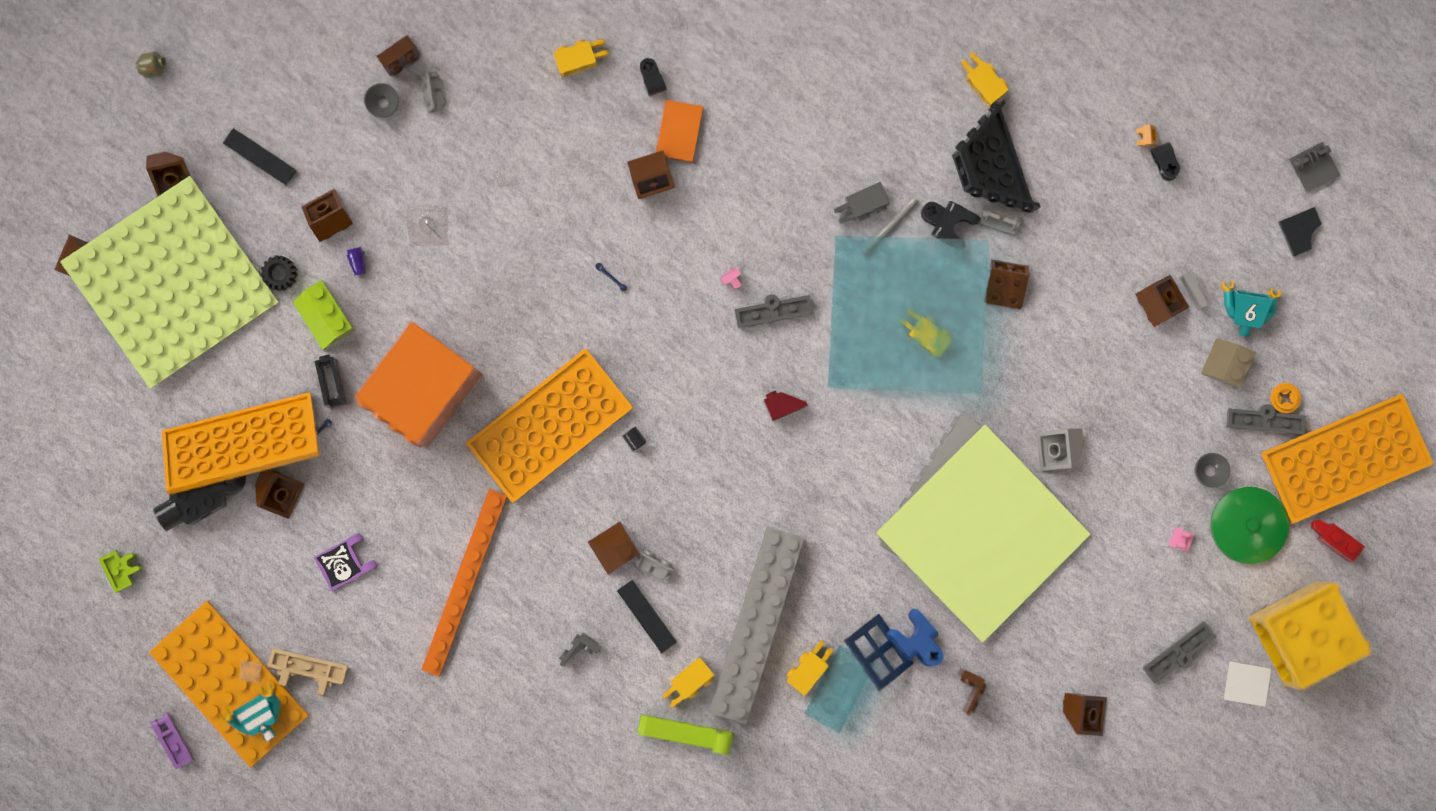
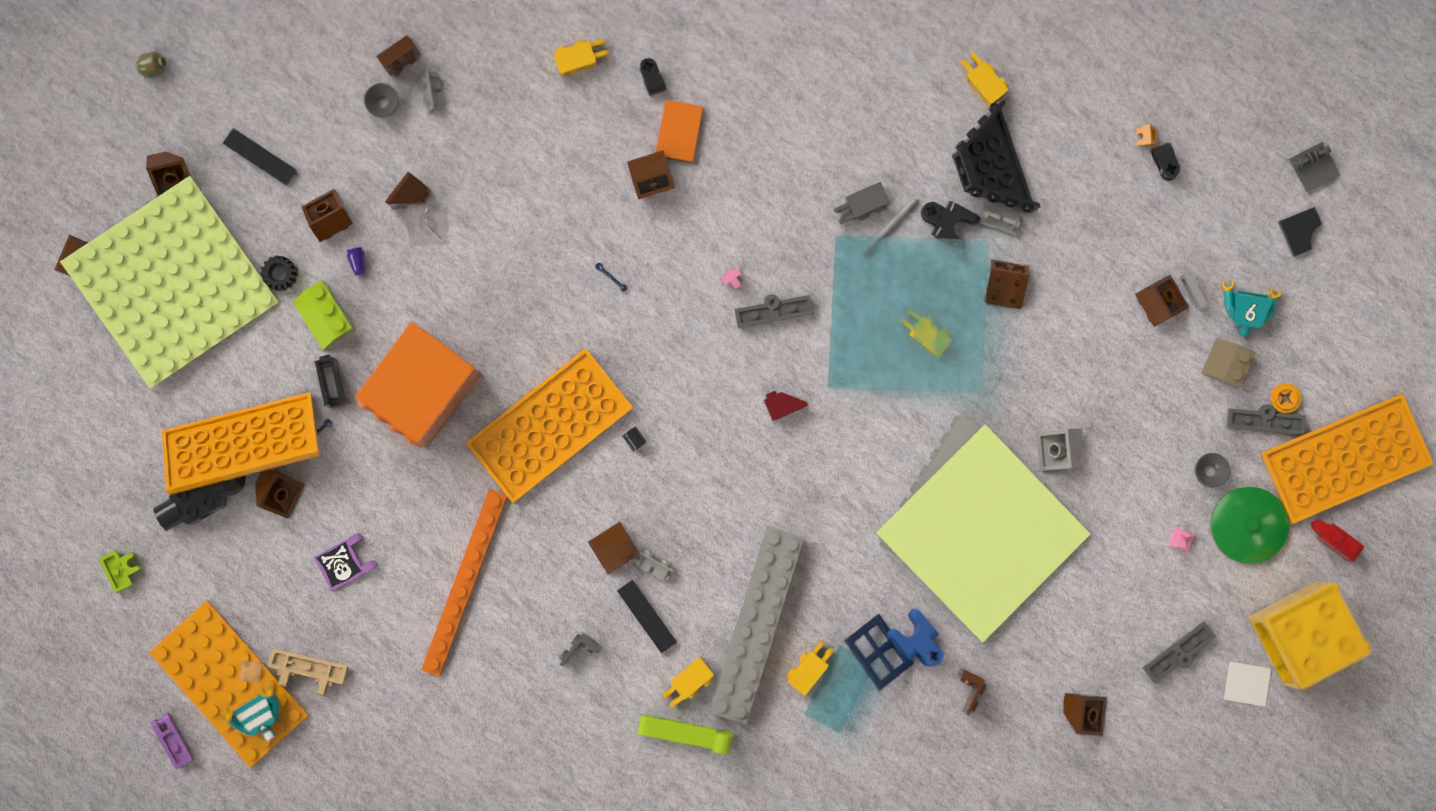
none -> reddish brown slope [385,171,431,210]

